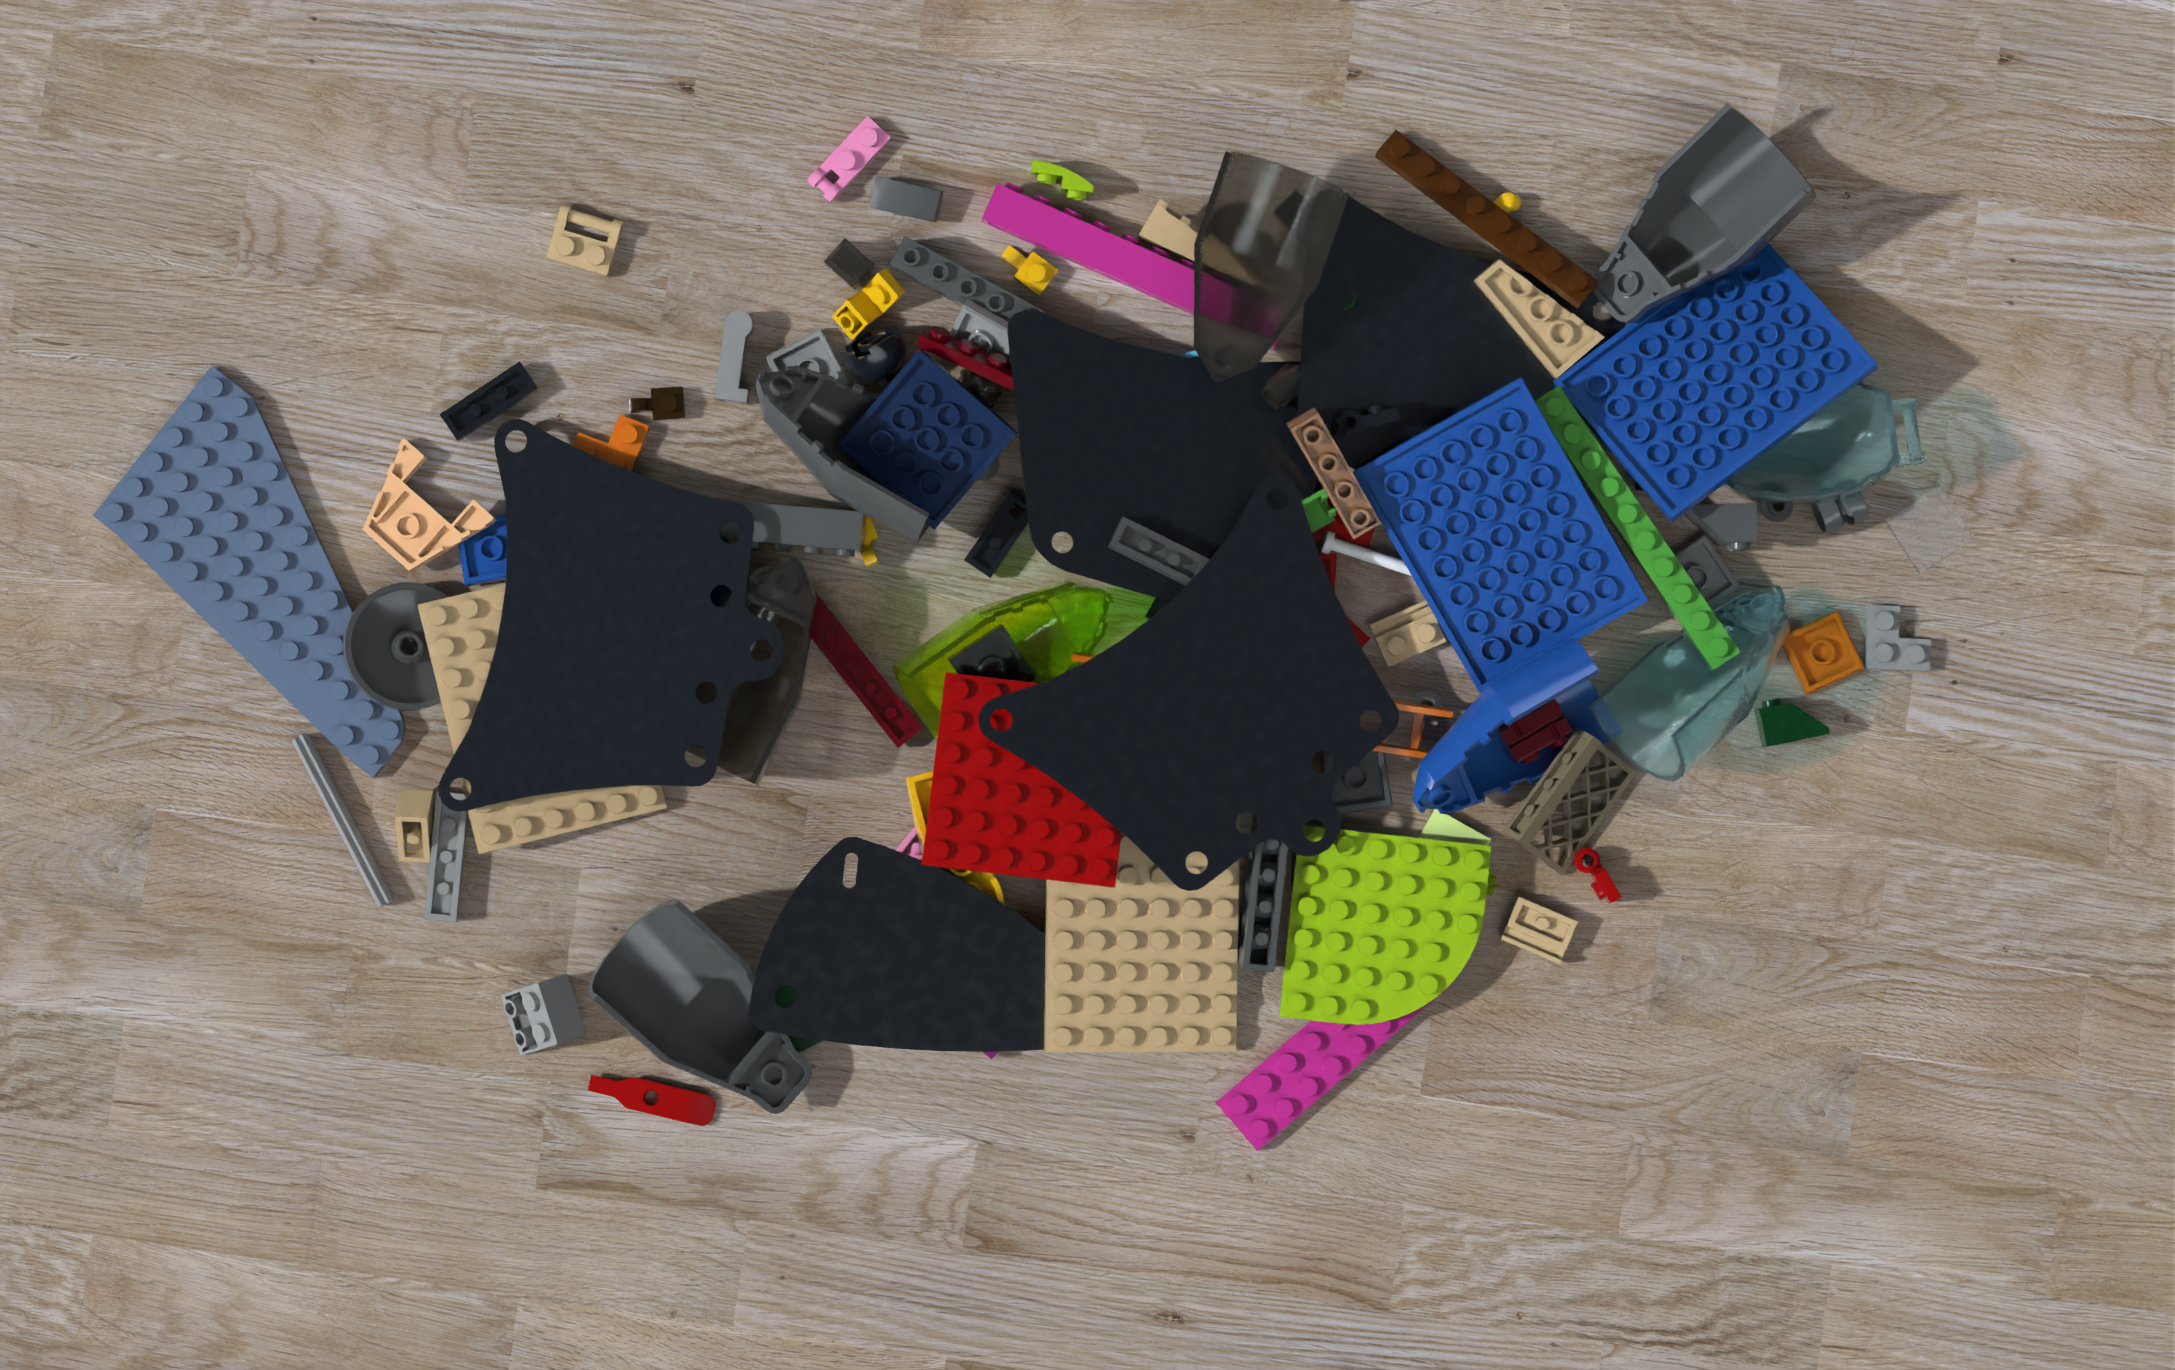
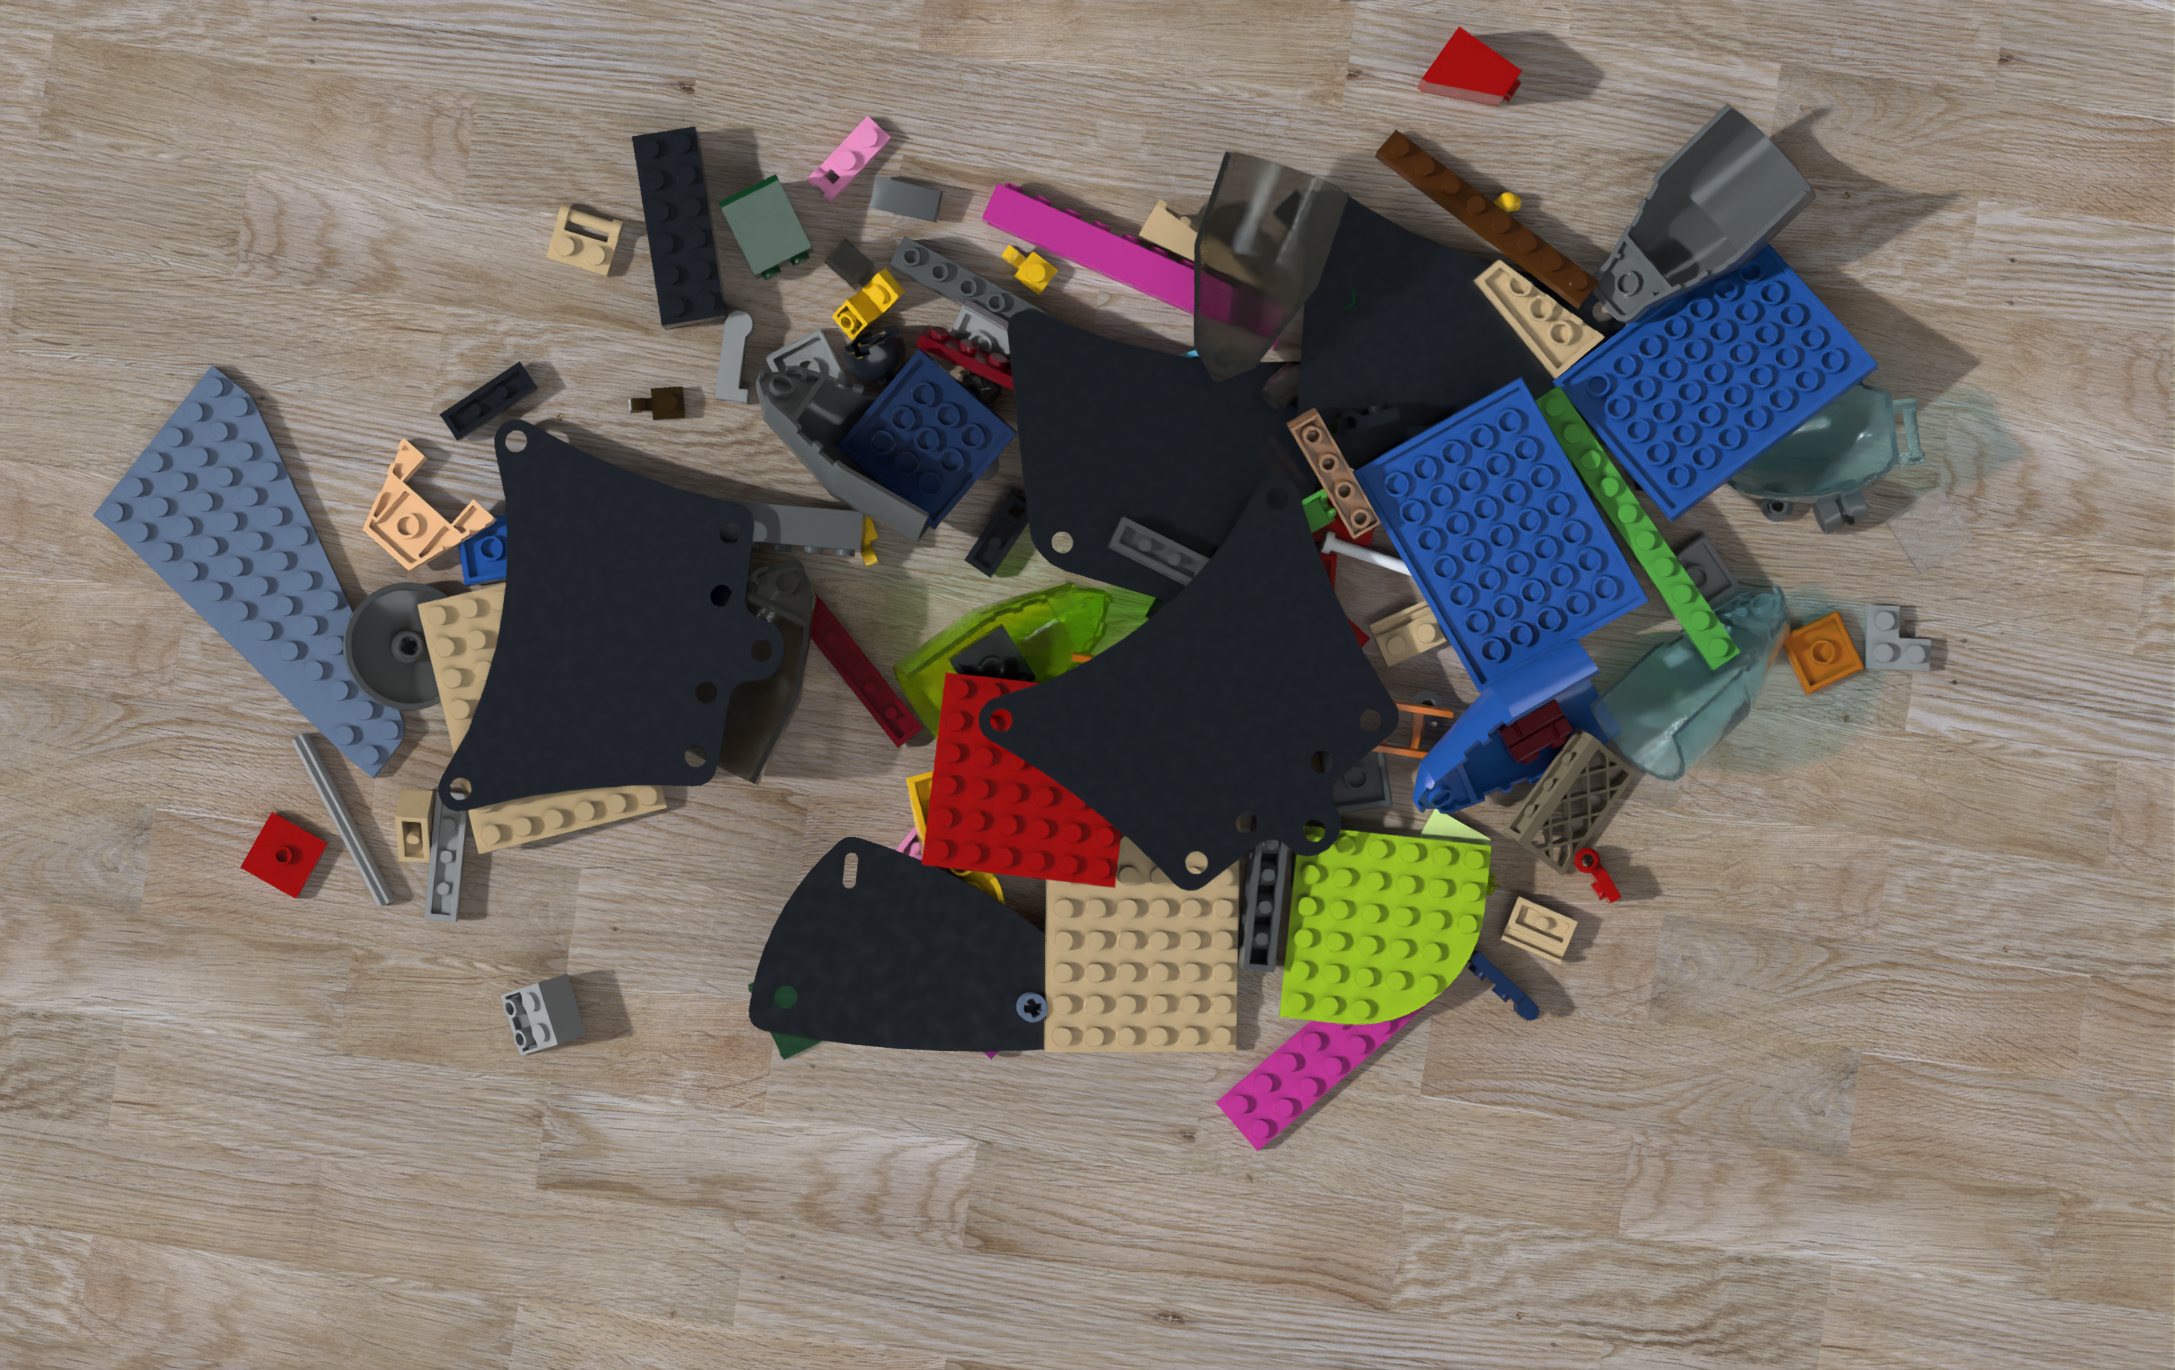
orange plate [573,414,650,472] -> none
dark grey windscreen [587,899,812,1114] -> none
red piece [588,1075,716,1126] -> none
lime slope [1031,160,1094,201] -> none
dark grey slope [1684,503,1758,552] -> none
dark green slope [1754,698,1830,747] -> none
none -> red plate [240,812,329,899]
none -> black brick [632,126,728,330]
none -> slope [718,174,814,280]
none -> sand blue bush [1016,992,1047,1022]
none -> red slope [1417,26,1522,107]
none -> dark blue hinge [1468,950,1540,1021]

